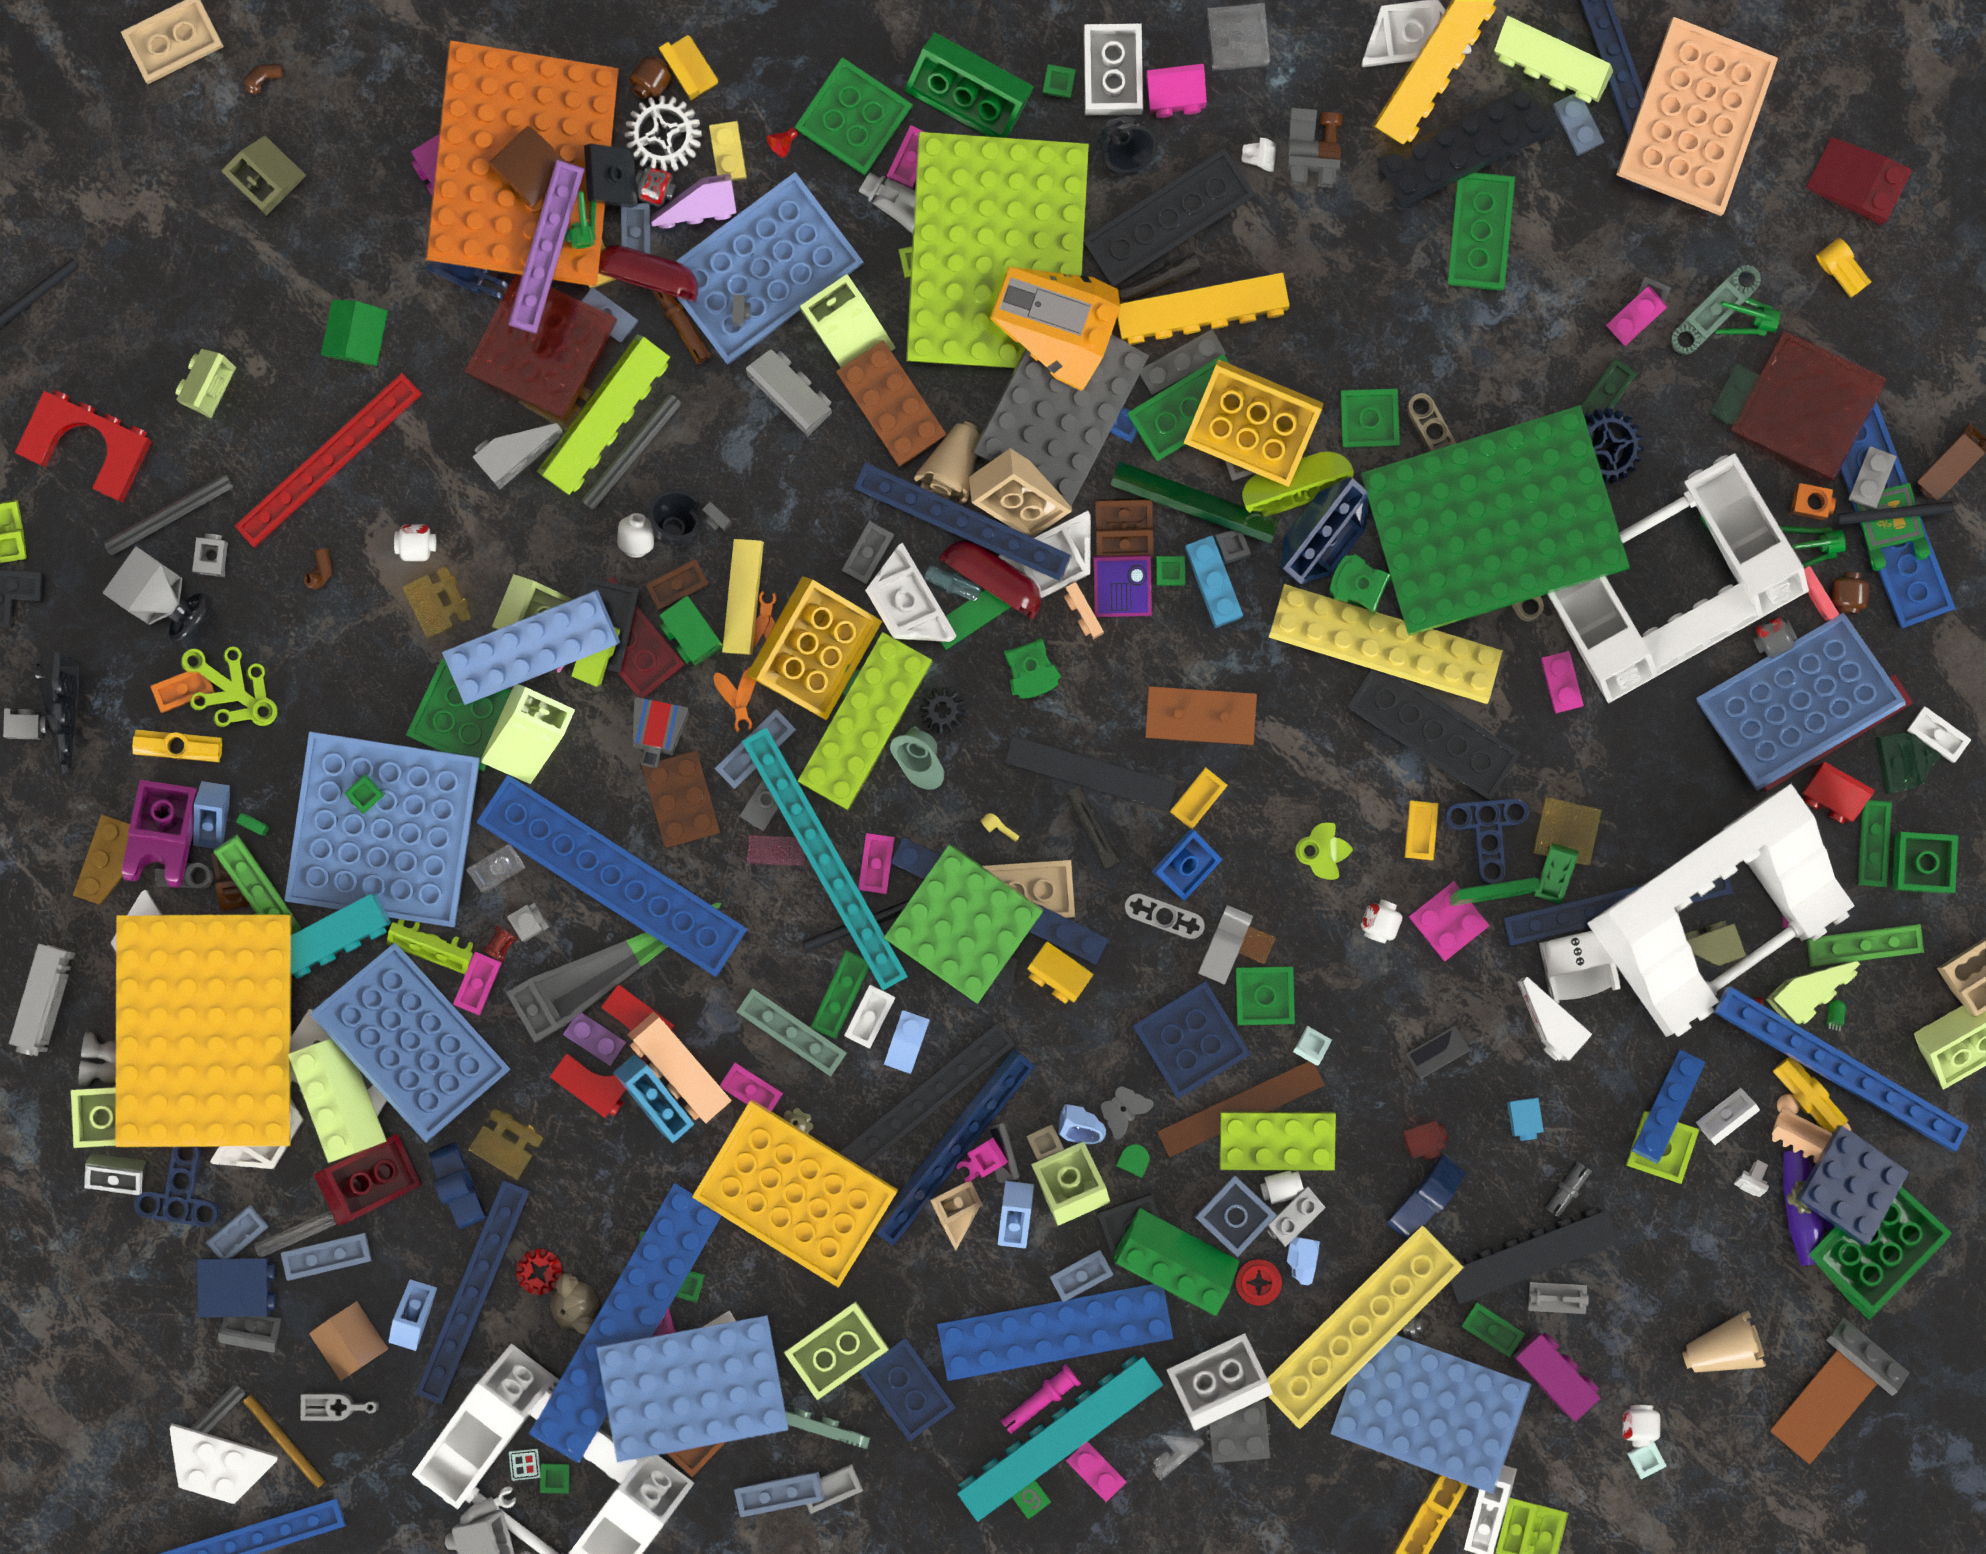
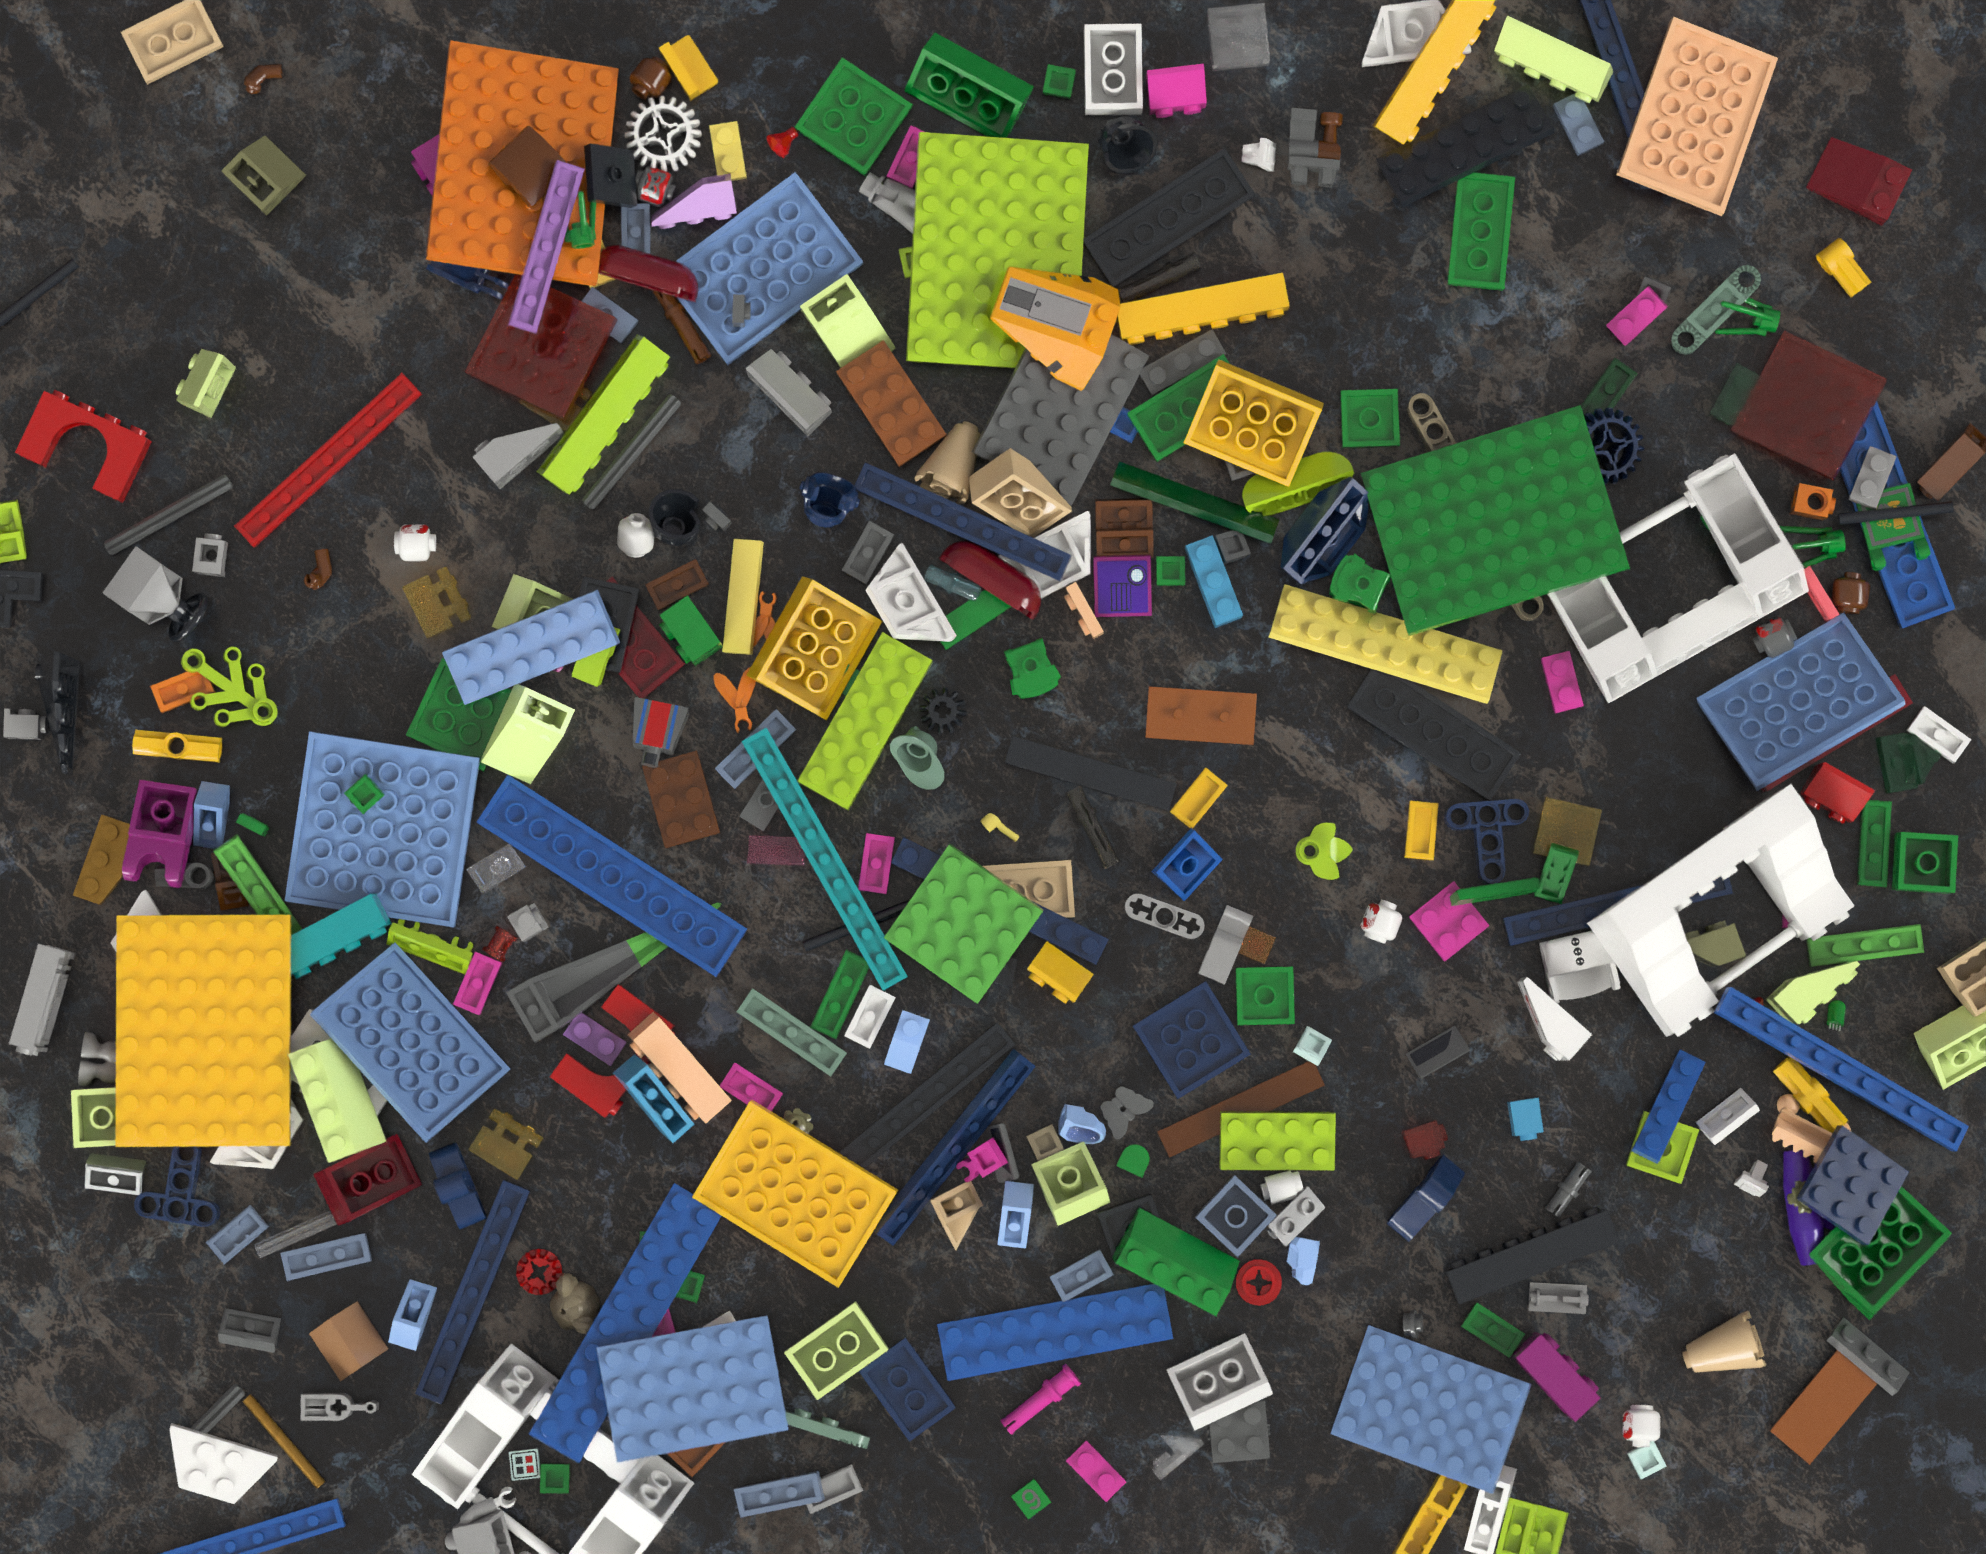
dark blue panel [197,1257,275,1317] -> none
green slope [321,300,388,366] -> none
teal brick [957,1355,1163,1522] -> none
light yellow plate [1267,1225,1464,1429] -> none
none -> dark blue helmet [799,472,860,528]

